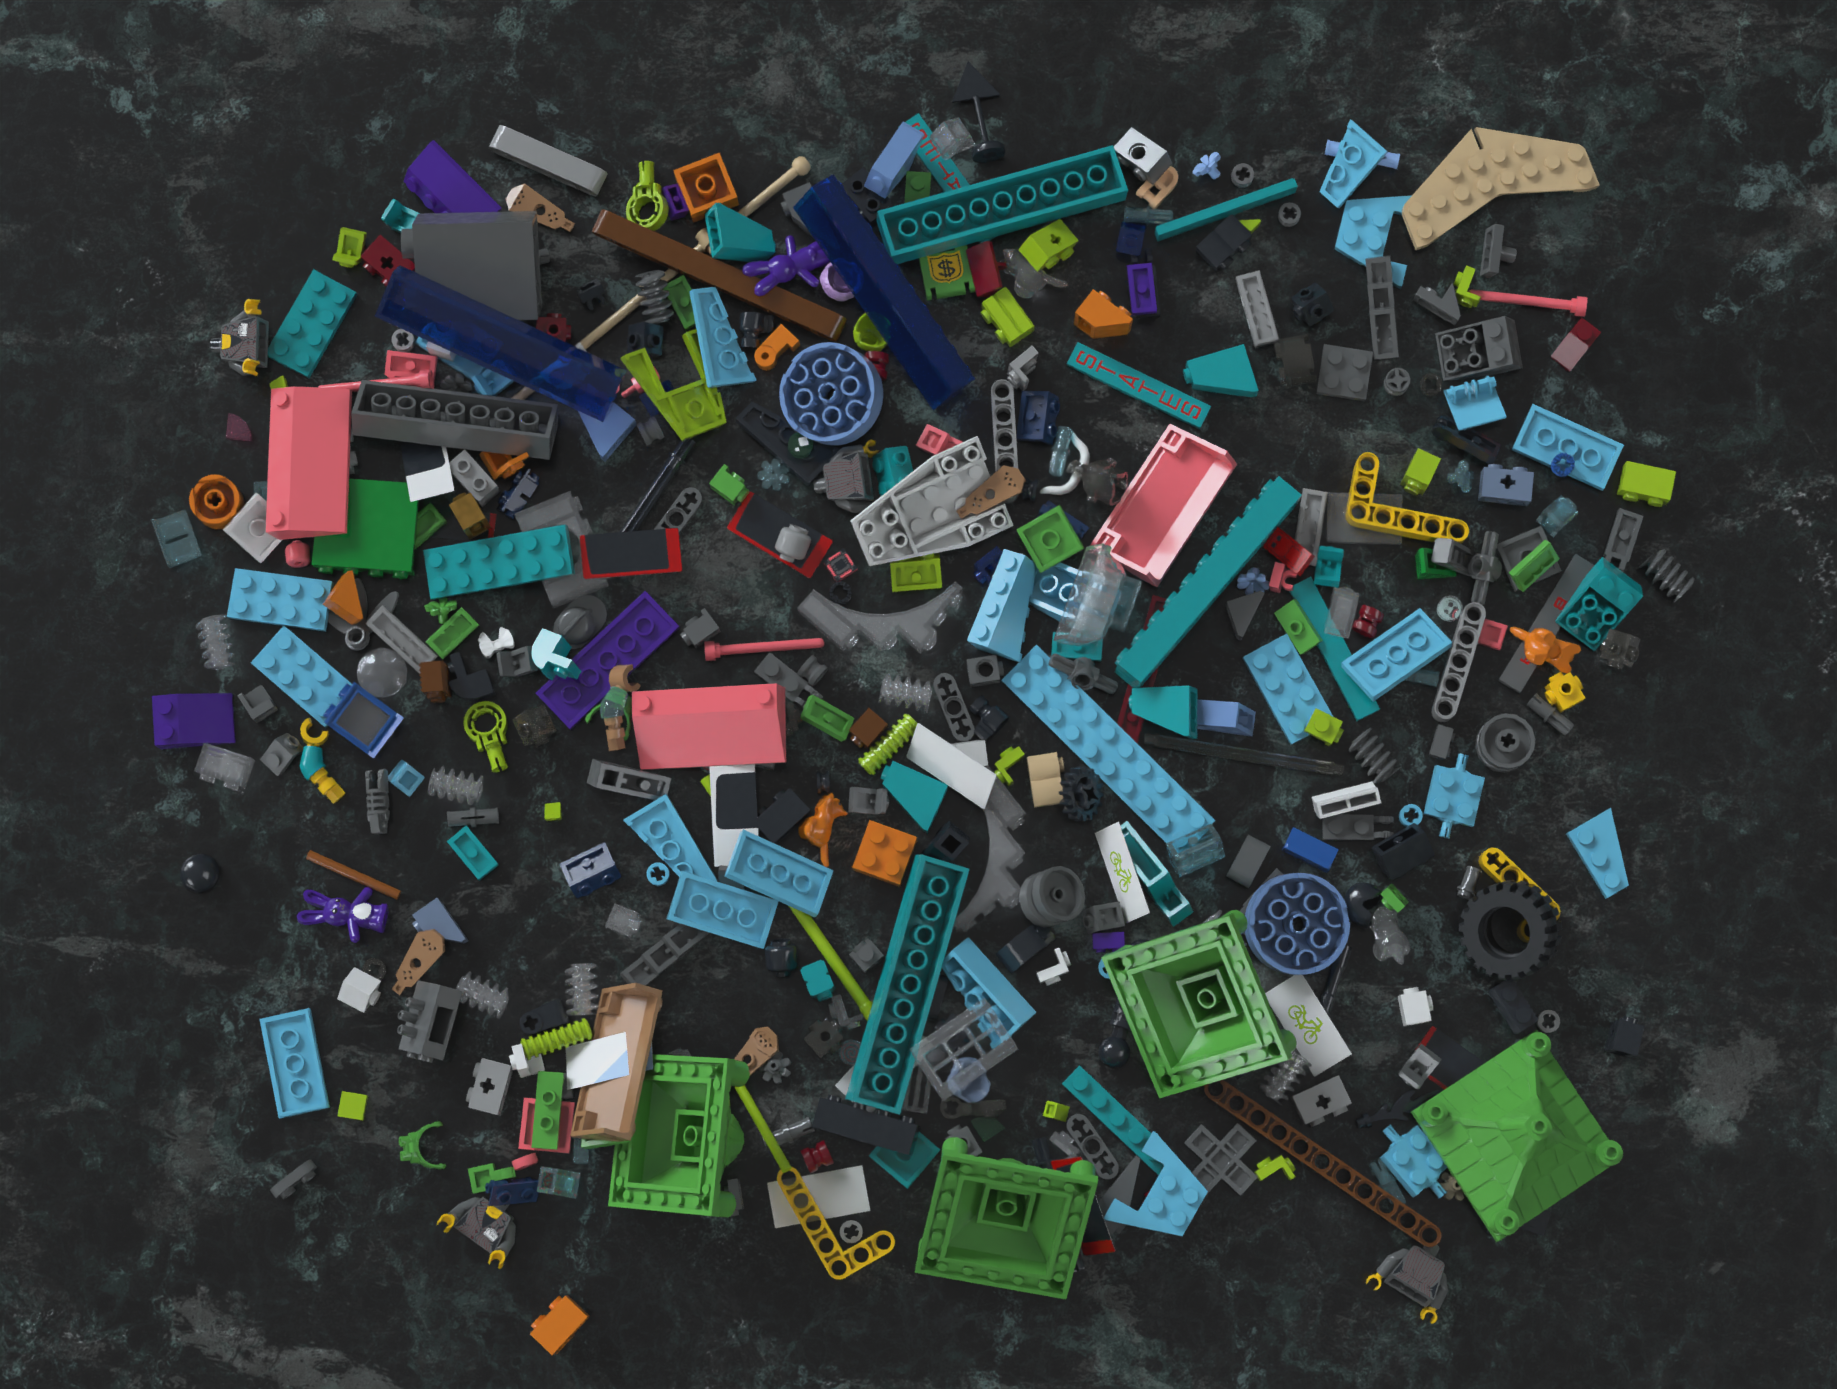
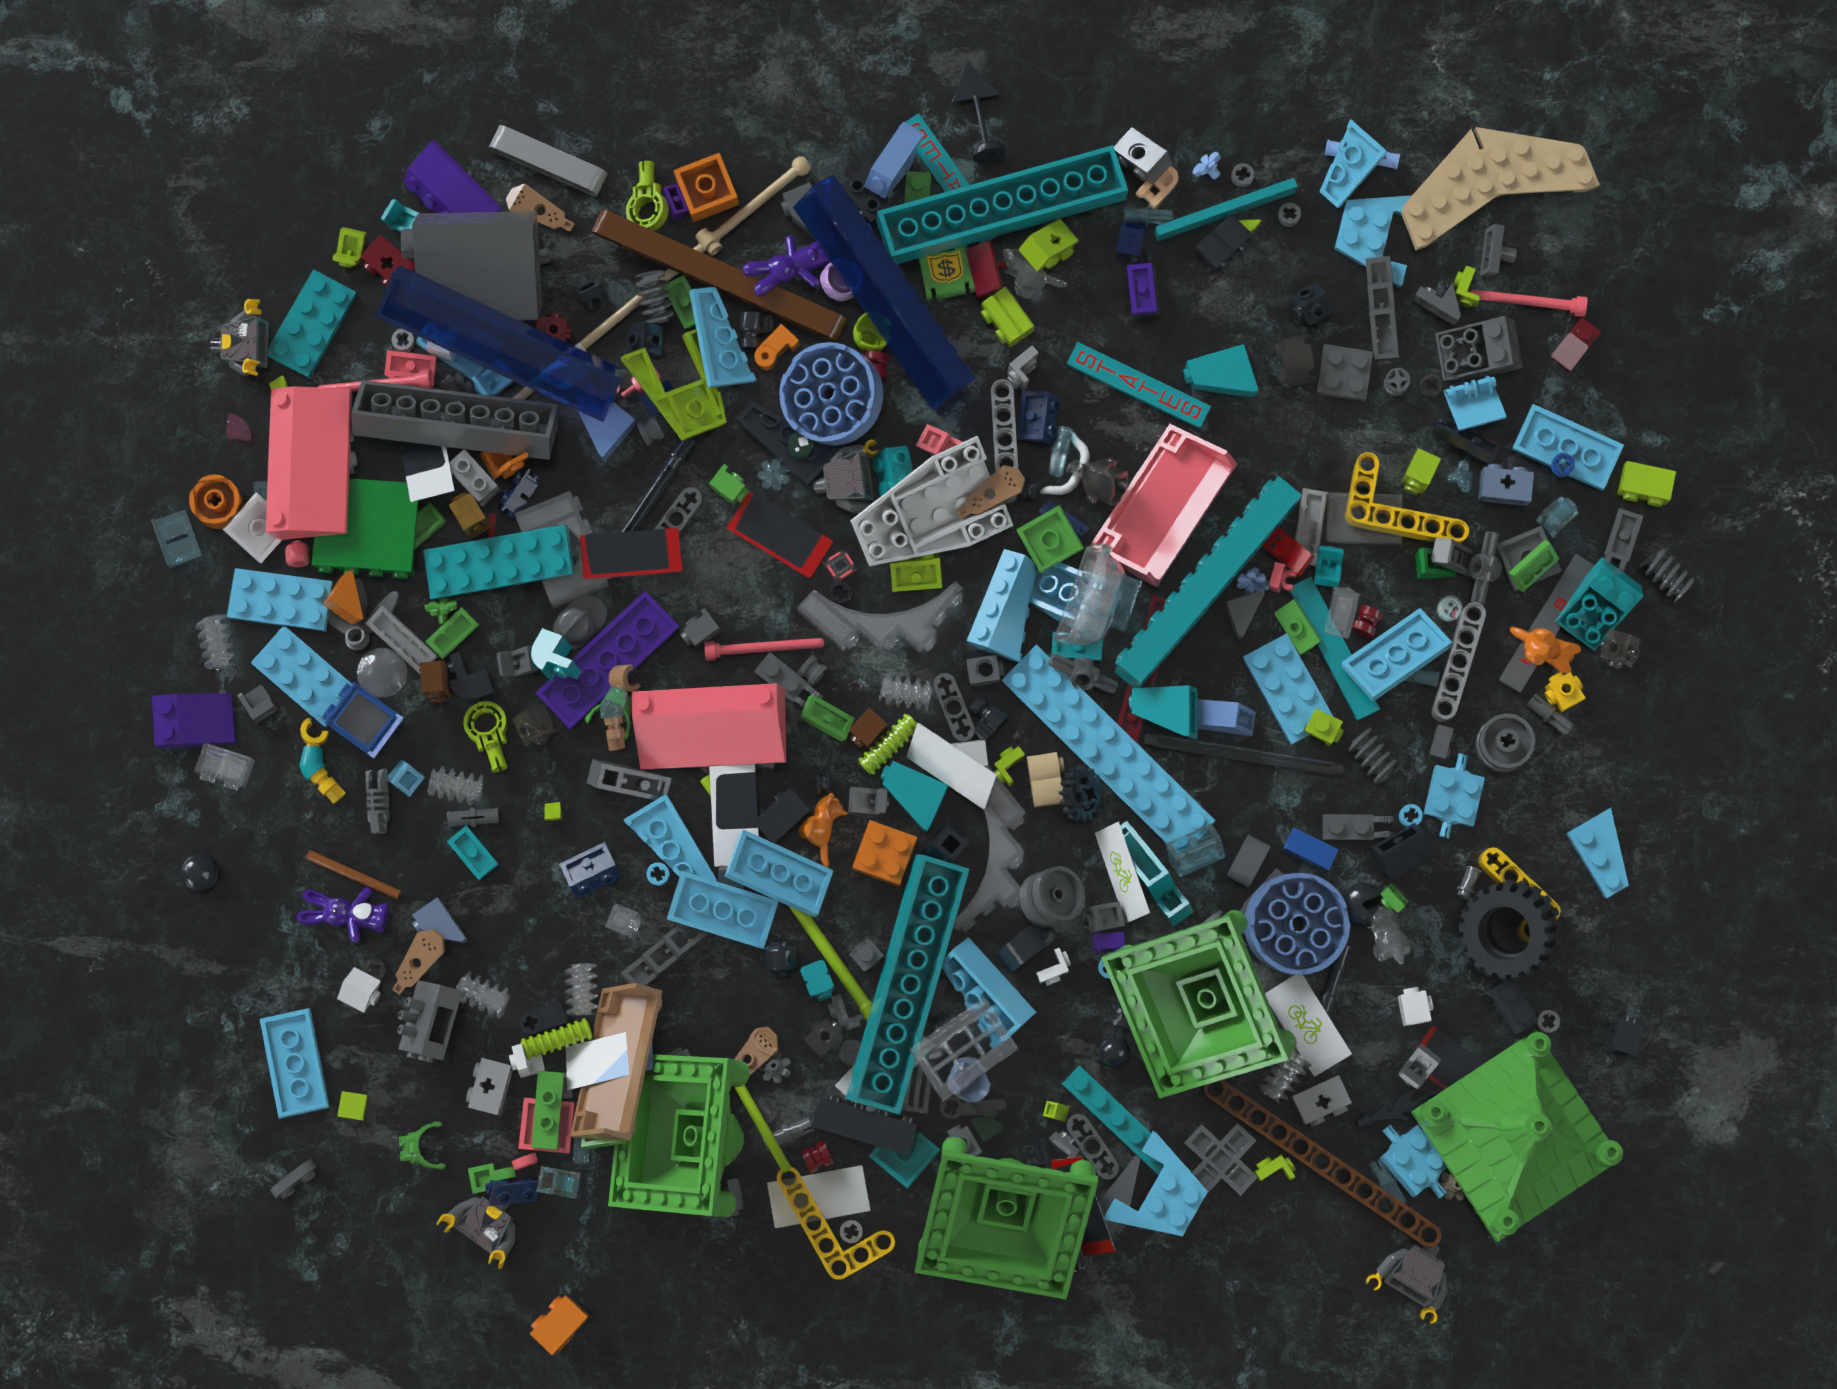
dark grey bracket [260,733,303,776] -> none
white piece [478,627,515,659] -> none
teal slope [705,203,776,262] -> none
light grey head [775,524,811,563] -> none
clear brick [929,117,976,160] -> none
clear blue bracket [973,546,1003,587] -> none
orange slope [1074,289,1133,339] -> none
light grey plate [1235,270,1279,348] -> none
white piece [1312,782,1381,819] -> none
coral tile [1477,619,1508,651] -> none

